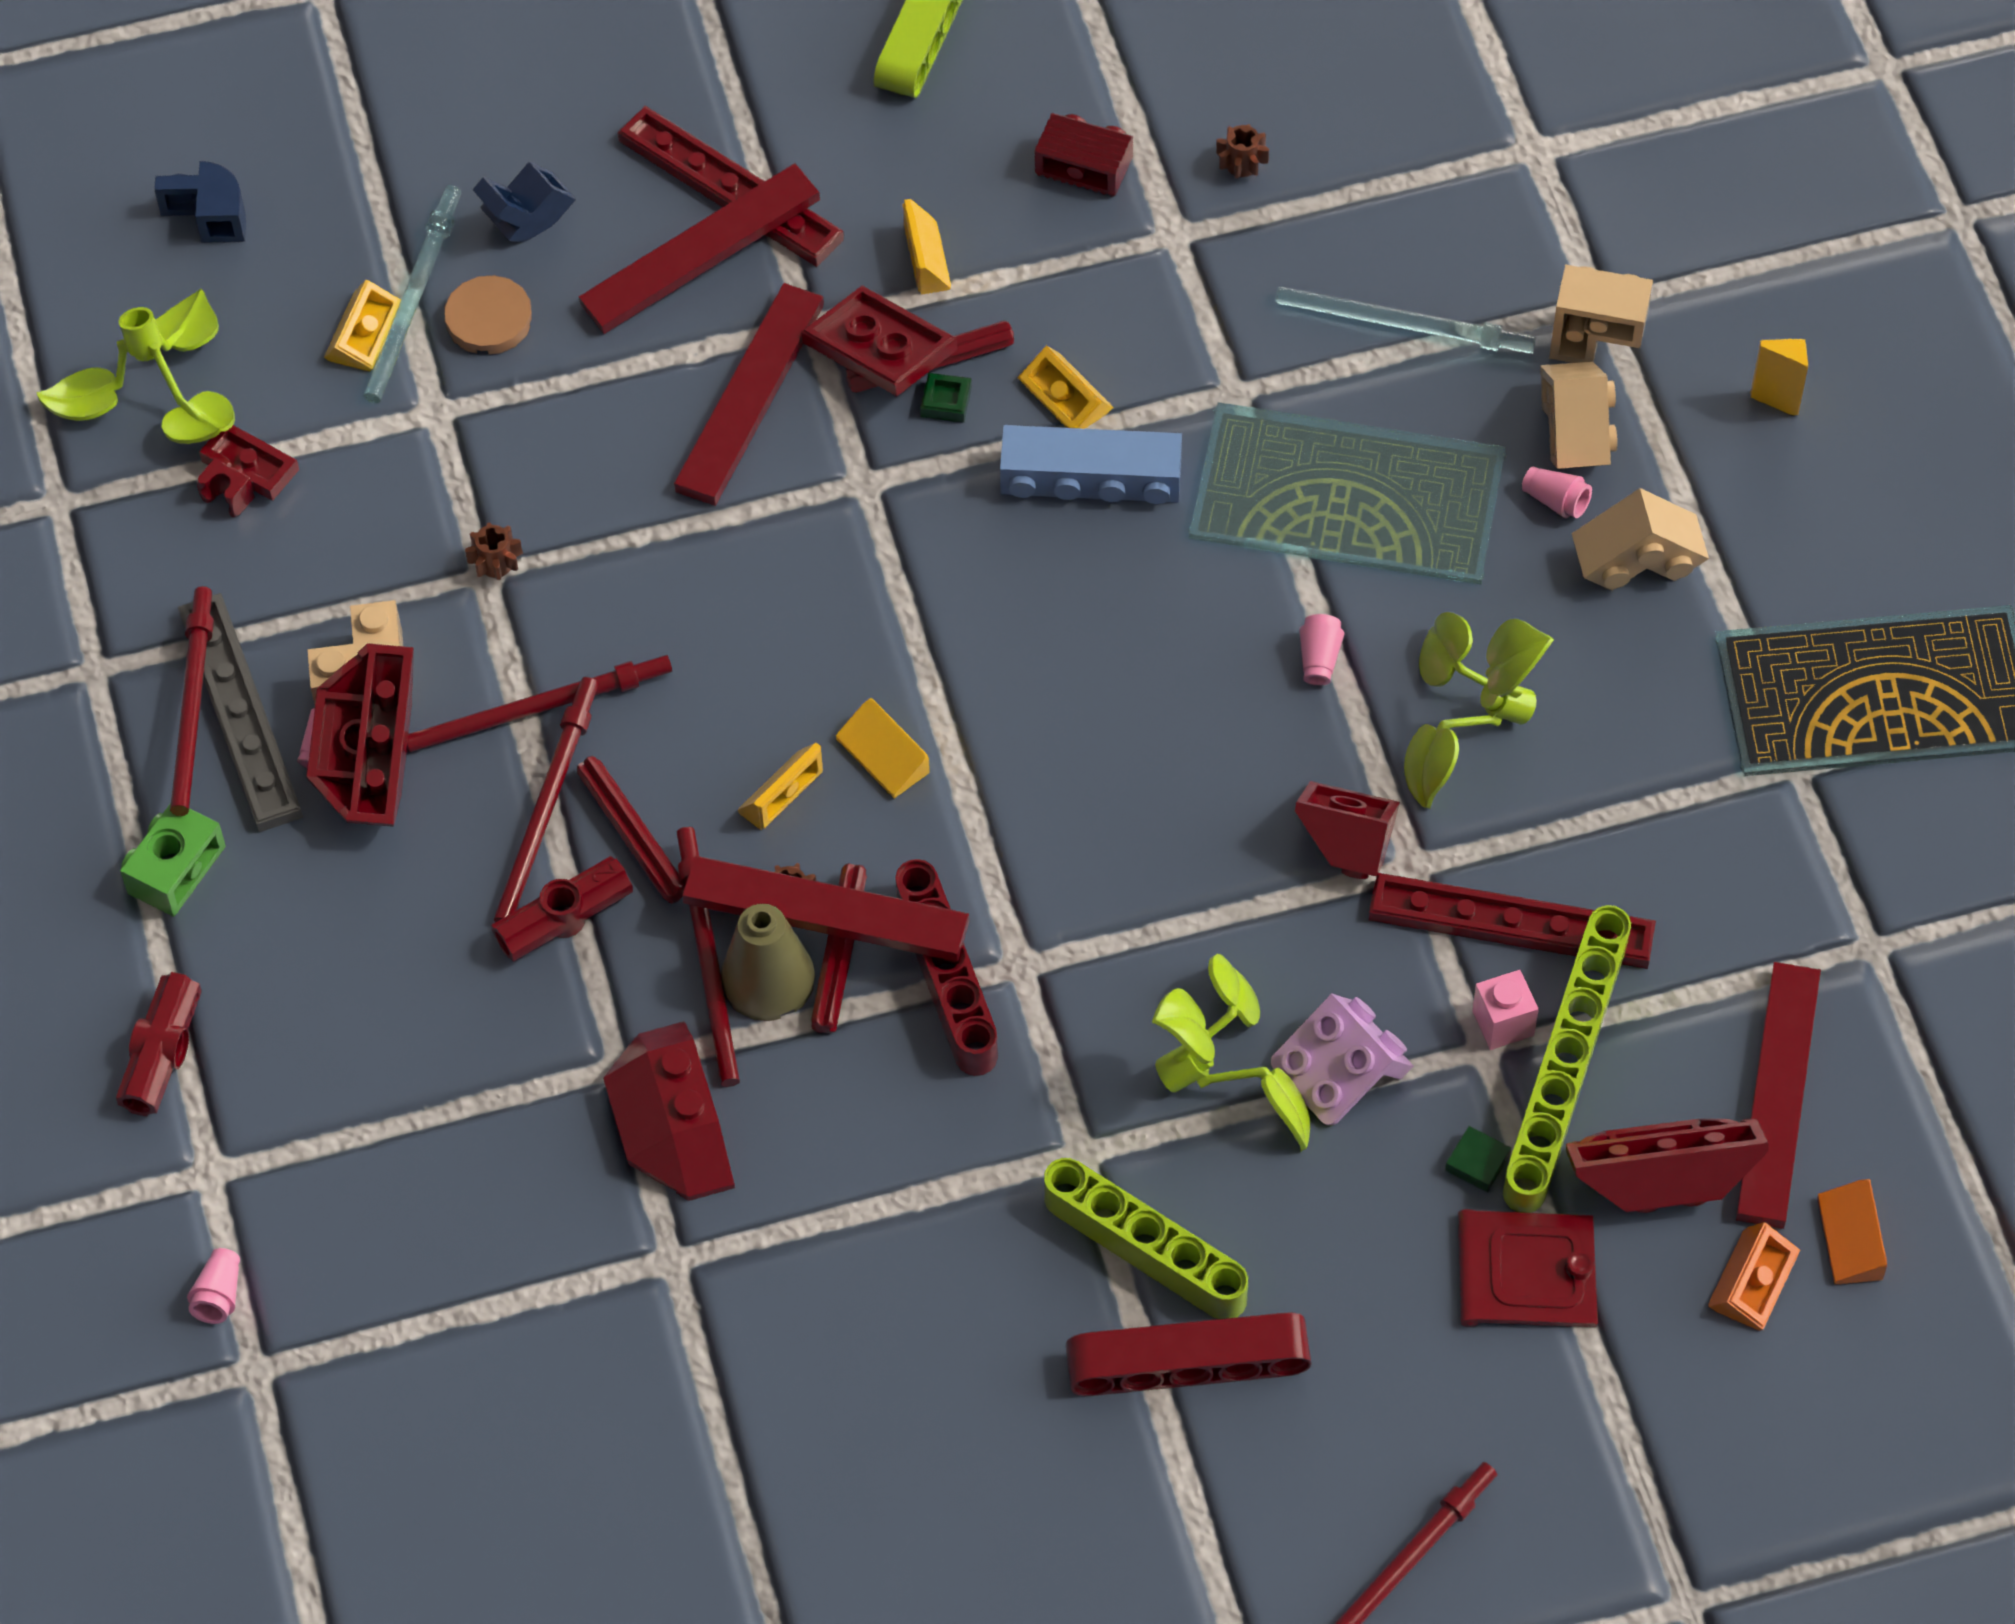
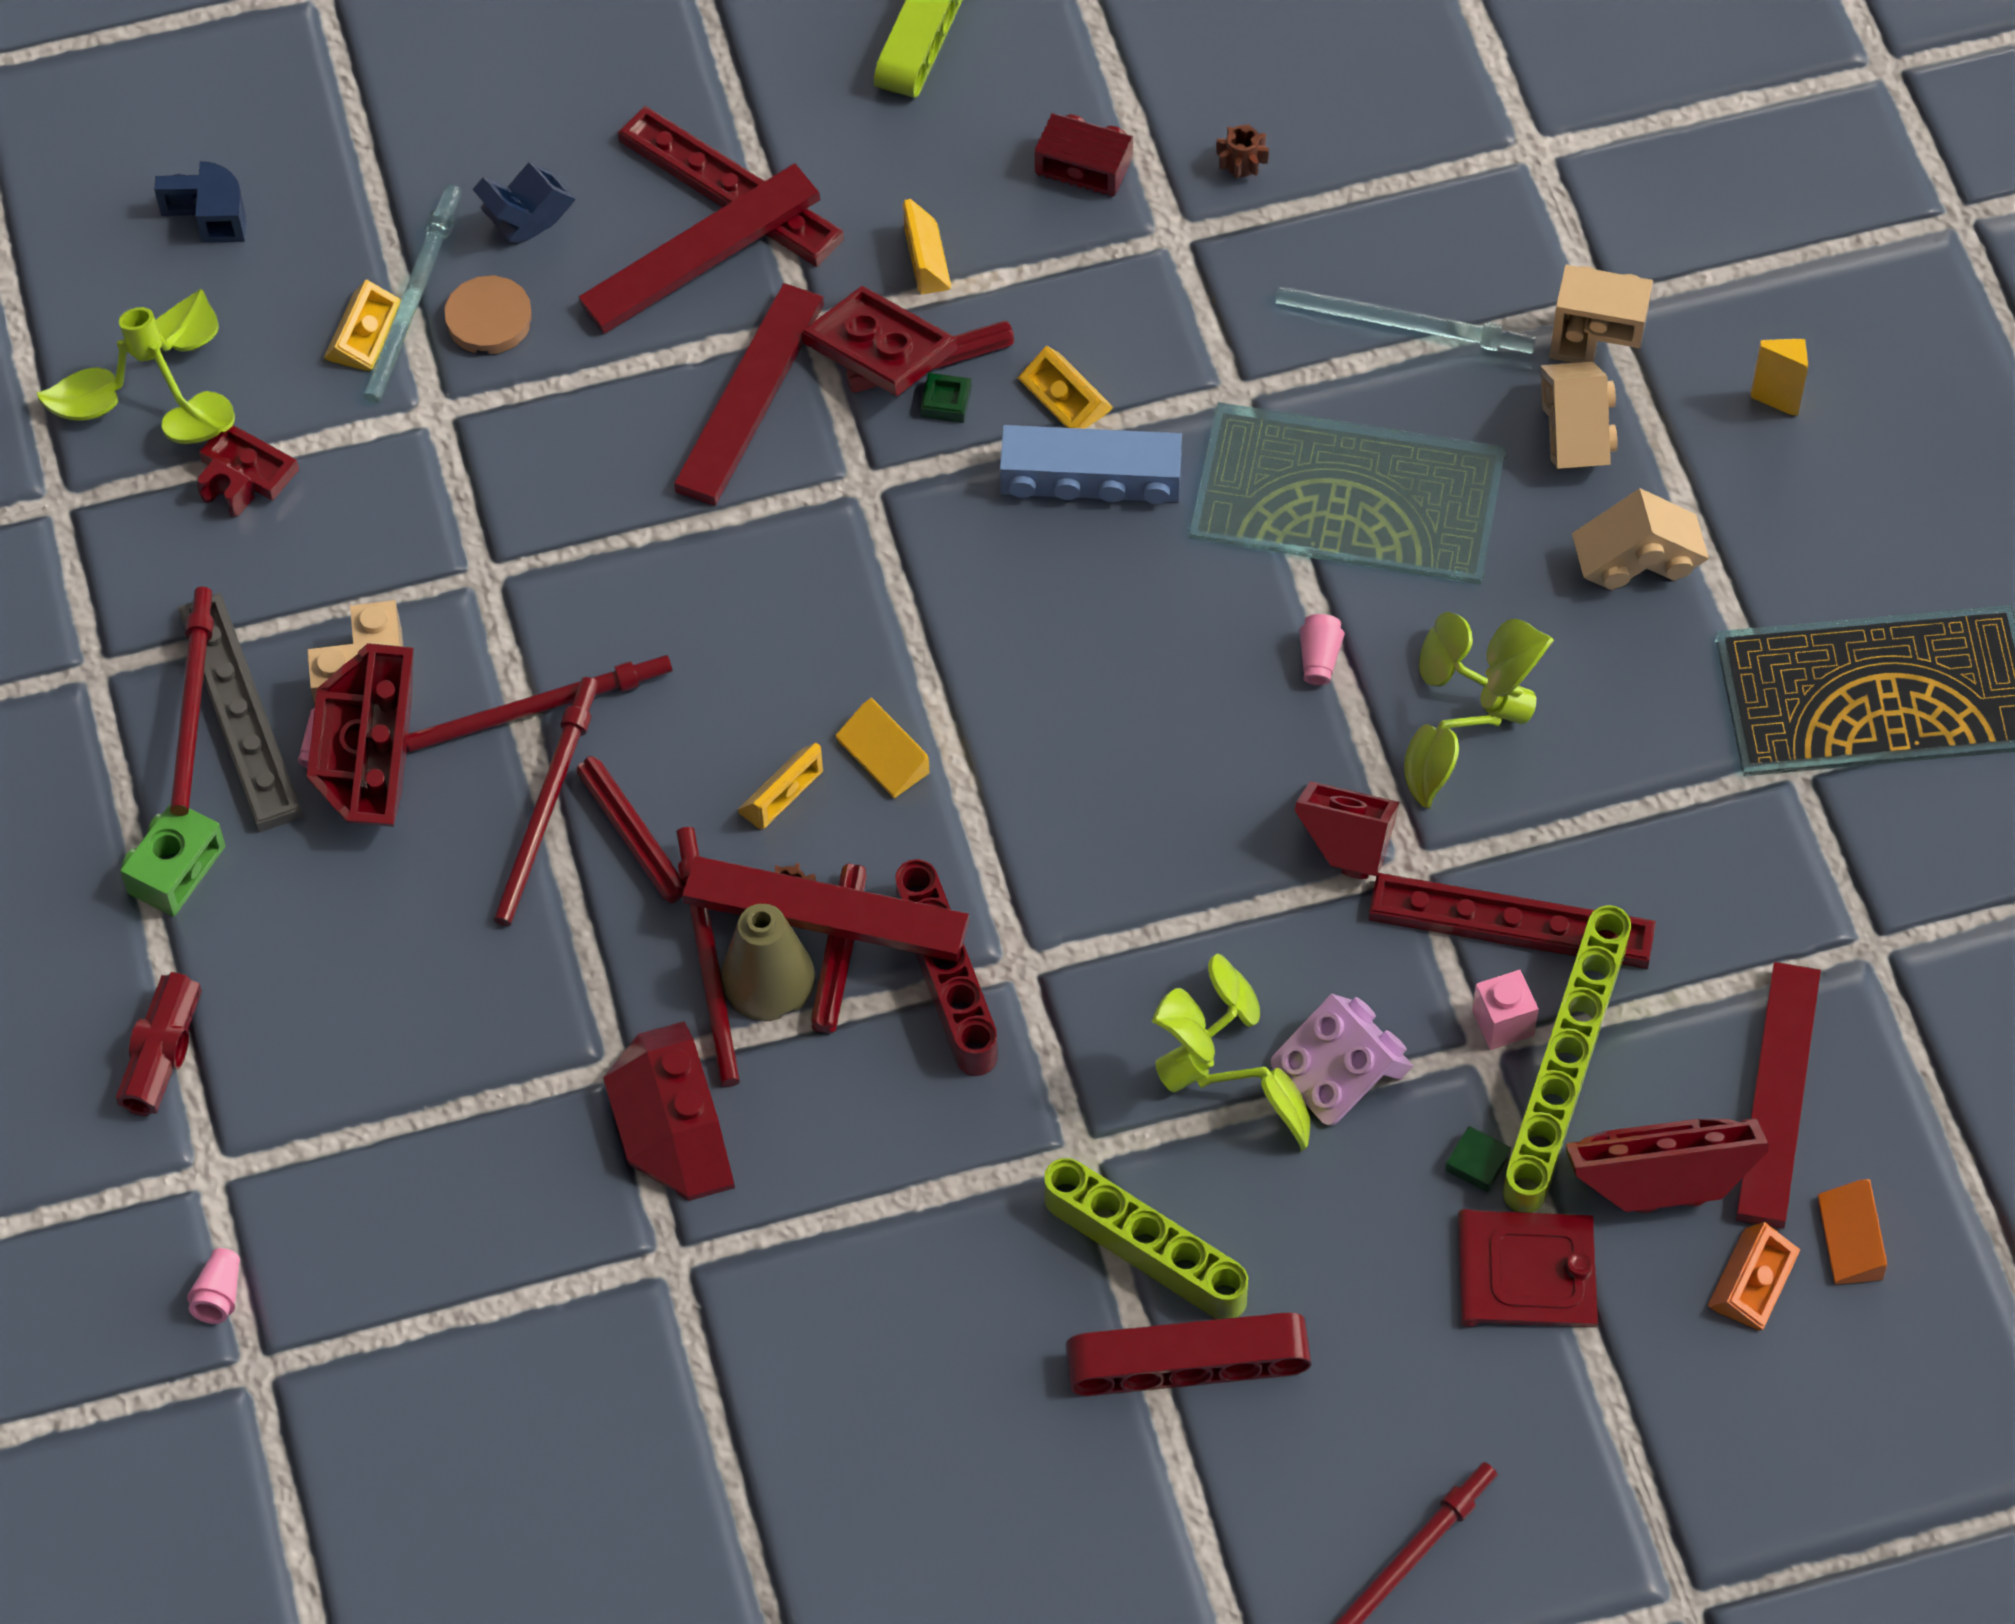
copper gear [465,522,523,580] -> none
dark red piece [491,856,633,962] -> none
bright pink cone [1522,466,1592,518] -> none

